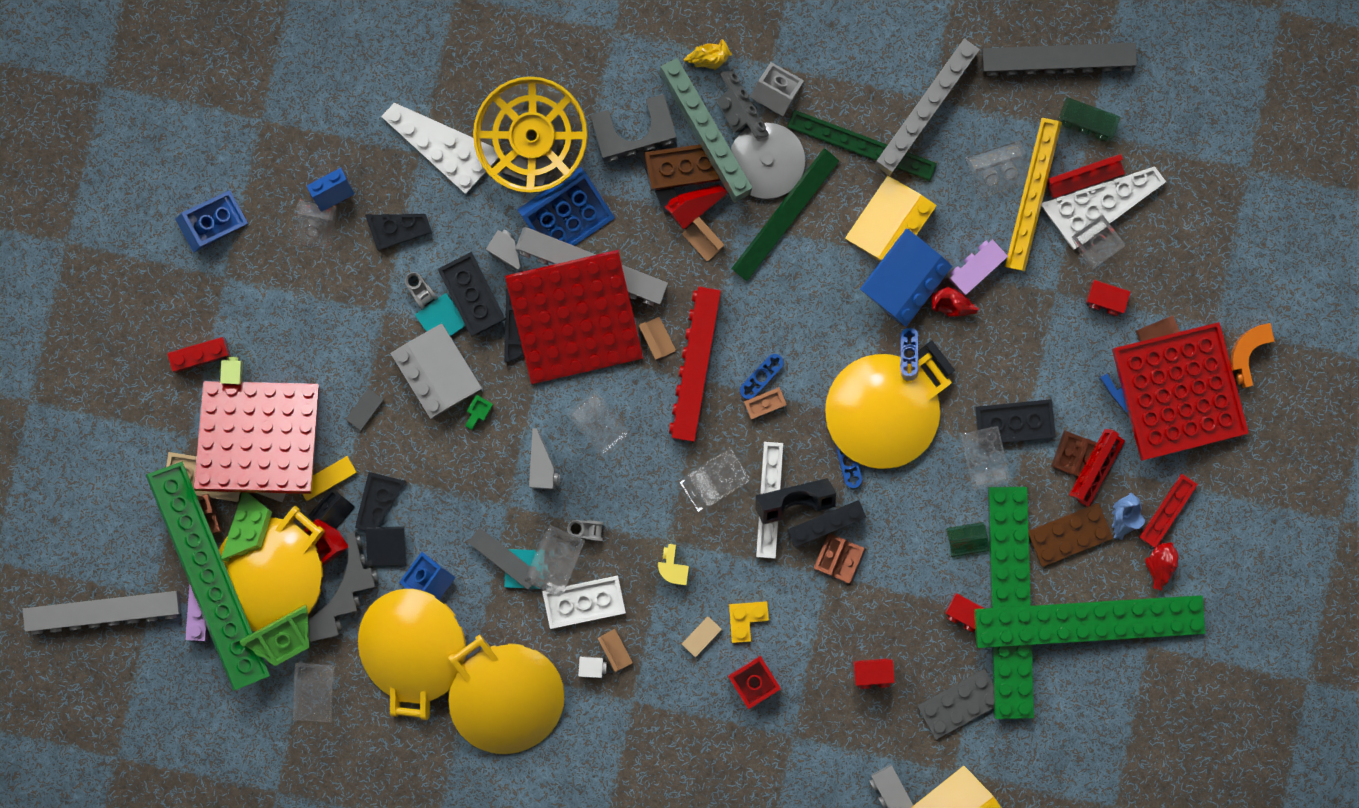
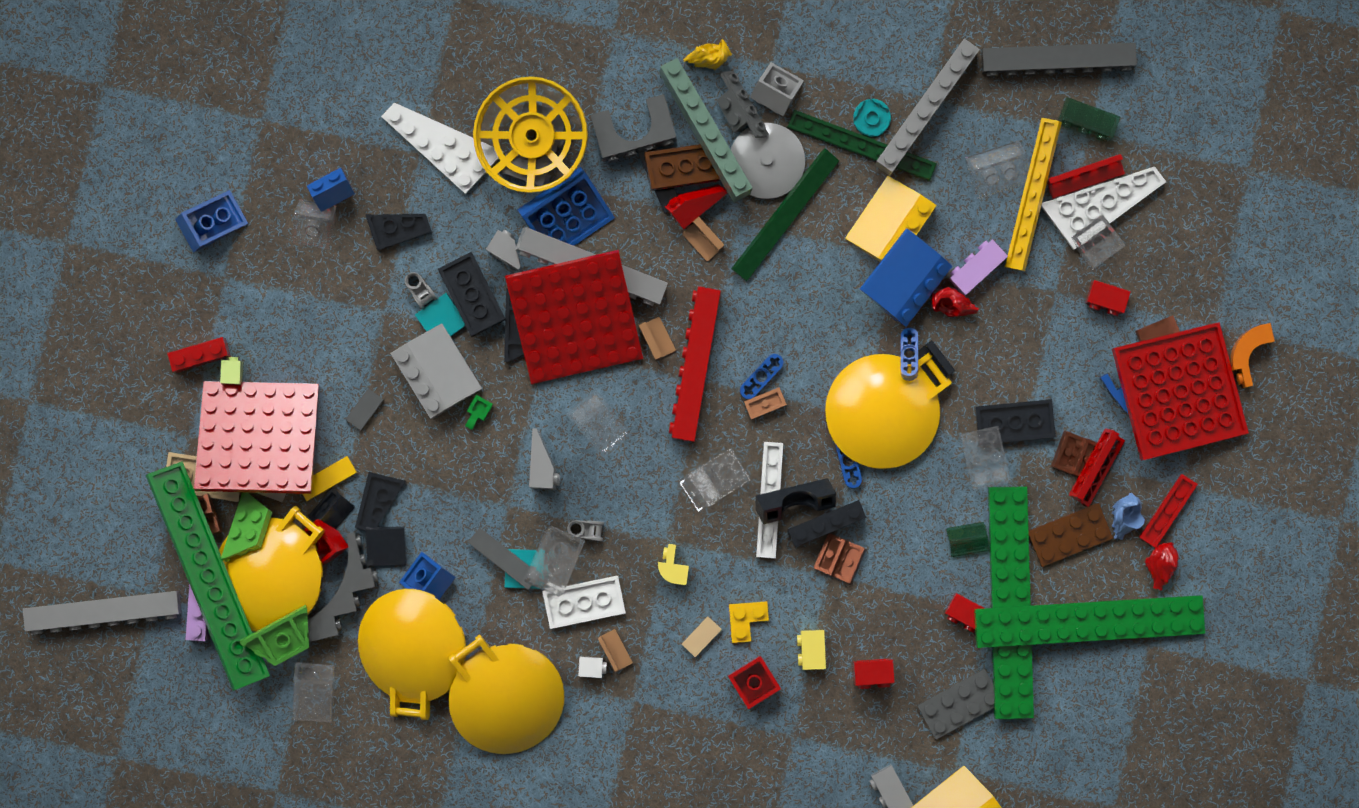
none -> light yellow brick [797,630,826,670]
none -> teal tile [853,99,891,137]

